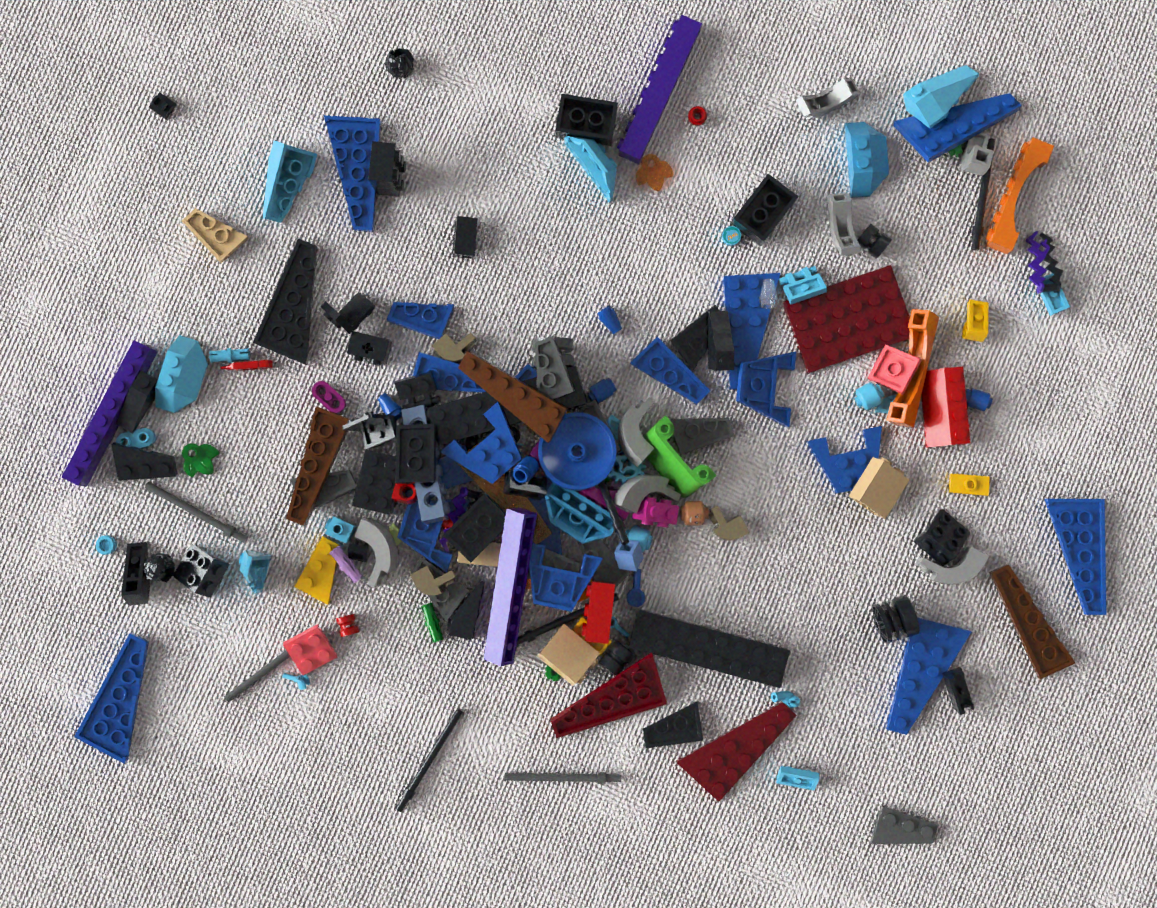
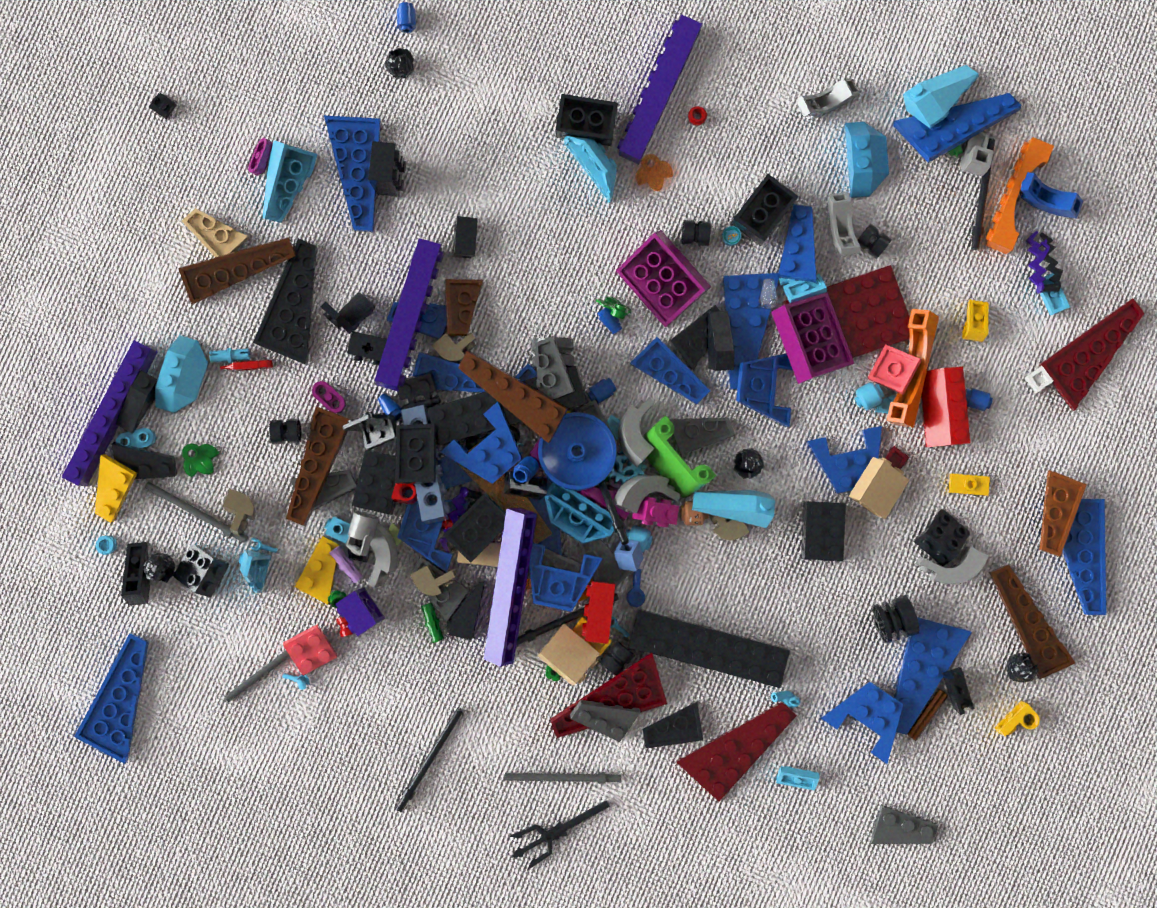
none -> yellow wing [95,454,137,523]
none -> reddish brown wing [178,236,296,304]
none -> dark tan brick [223,489,256,536]
none -> magenta plate [248,138,273,176]
none -> medium azure hand [249,538,277,553]
none -> black wheel [269,418,302,445]
none -> green plate [328,590,347,608]
none -> dark purple slope [336,587,385,637]
none -> light grey piece [347,511,379,556]
none -> dark purple brick [374,238,444,391]
none -> blue brick [397,2,416,33]
none -> reddish brown wing [444,279,483,336]
none -> black piece [508,800,610,871]
none -> dark grey wing [570,700,641,742]
none -> green plate [596,296,632,319]
none -> magenta slope [616,230,711,327]
none -> black wheel [682,220,711,246]
none -> medium azure wedge [692,490,775,528]
none -> black piece [733,448,765,479]
none -> magenta slope [771,292,855,384]
none -> blue wing [778,204,817,283]
none -> black brick [801,501,846,562]
none -> blue wing [821,681,903,764]
none -> dark red tile [884,446,910,470]
none -> reddish brown axle [907,689,948,741]
none -> yellow plate [994,701,1040,737]
none -> black piece [1006,653,1039,683]
none -> blue arch [1021,172,1083,219]
none -> white plate [1024,366,1053,393]
none -> dark red wing [1039,298,1145,411]
none -> dark orange wing [1039,470,1087,557]

